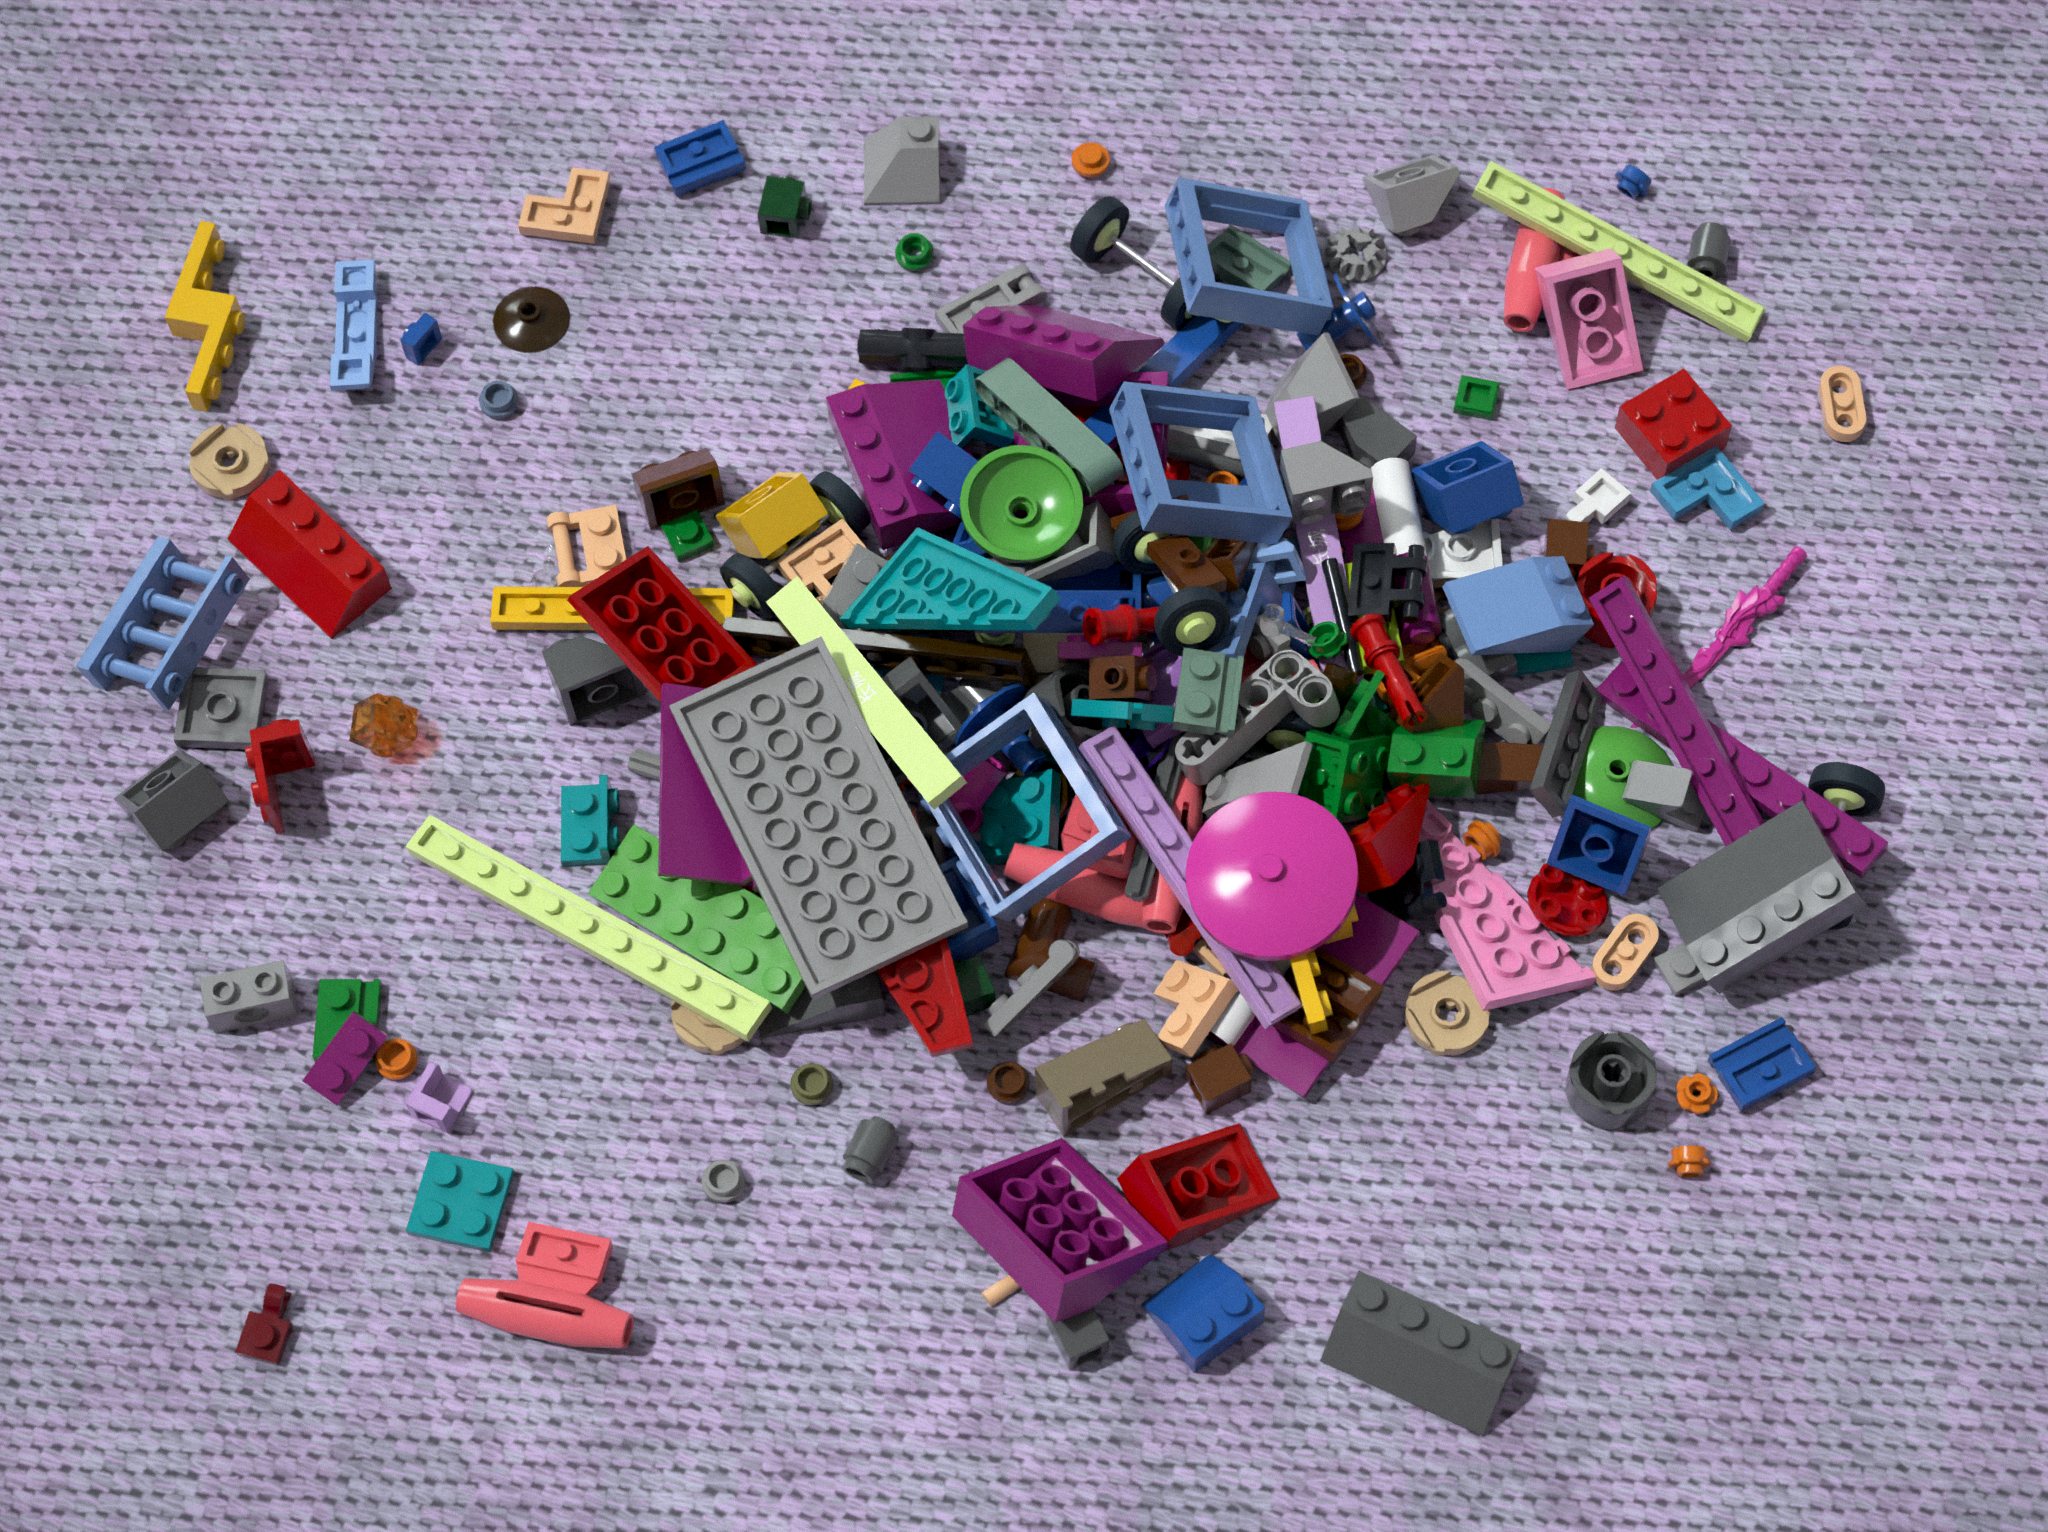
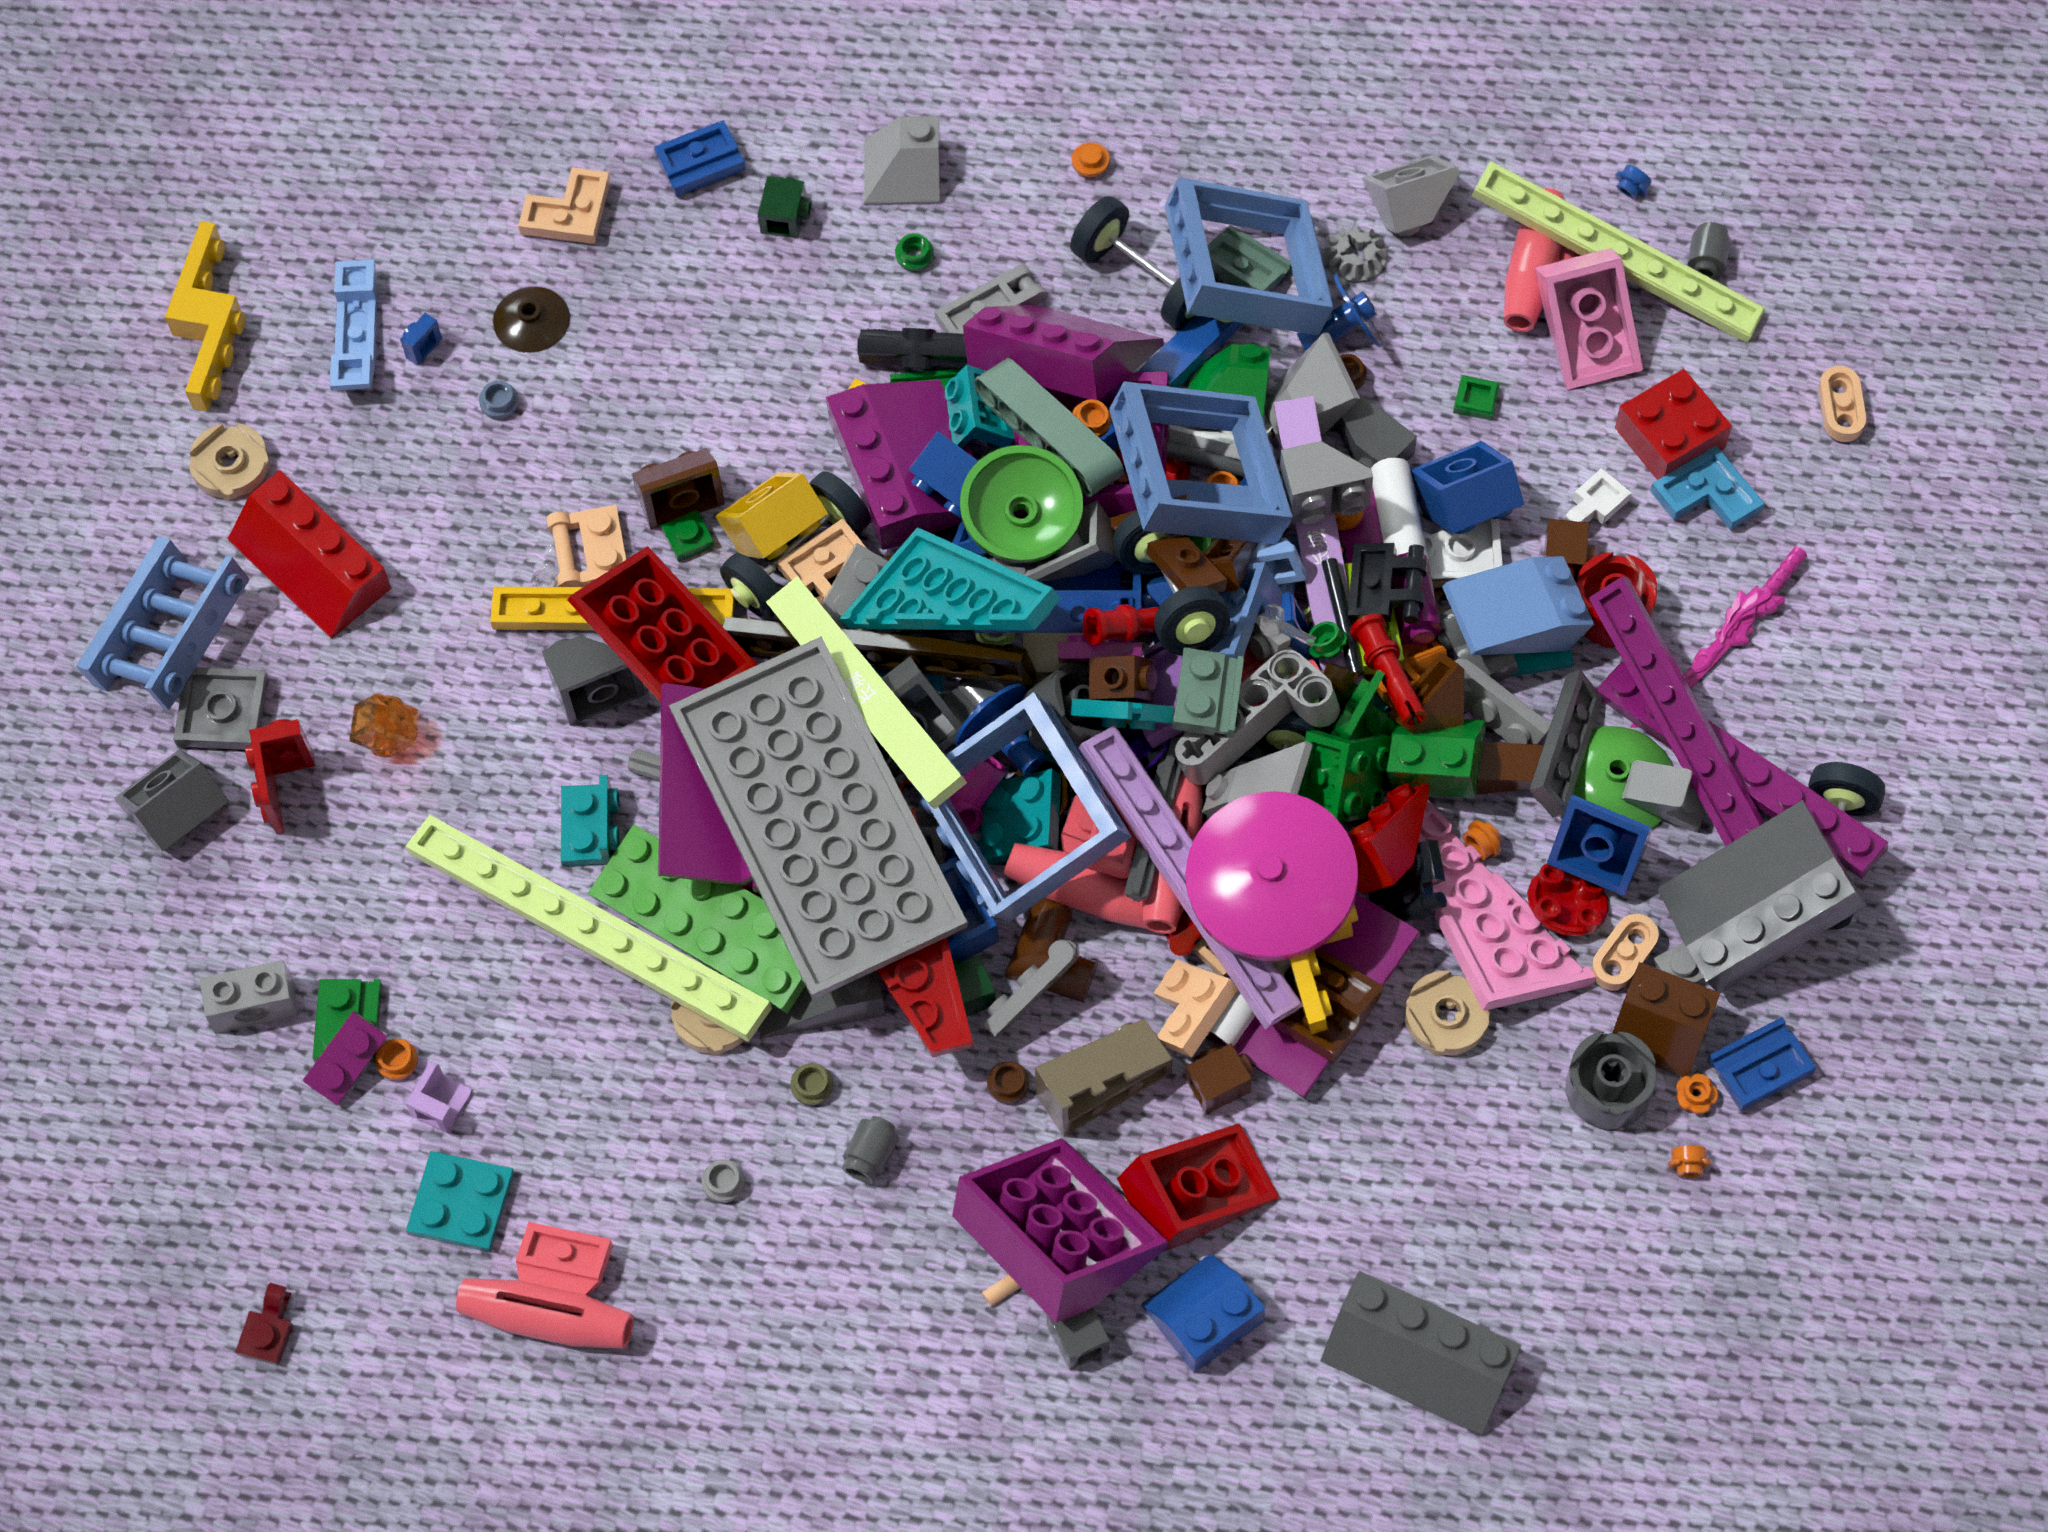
none -> orange plate [1072,399,1111,438]
none -> green slope [1188,344,1271,418]
none -> reddish brown slope [1612,962,1720,1077]

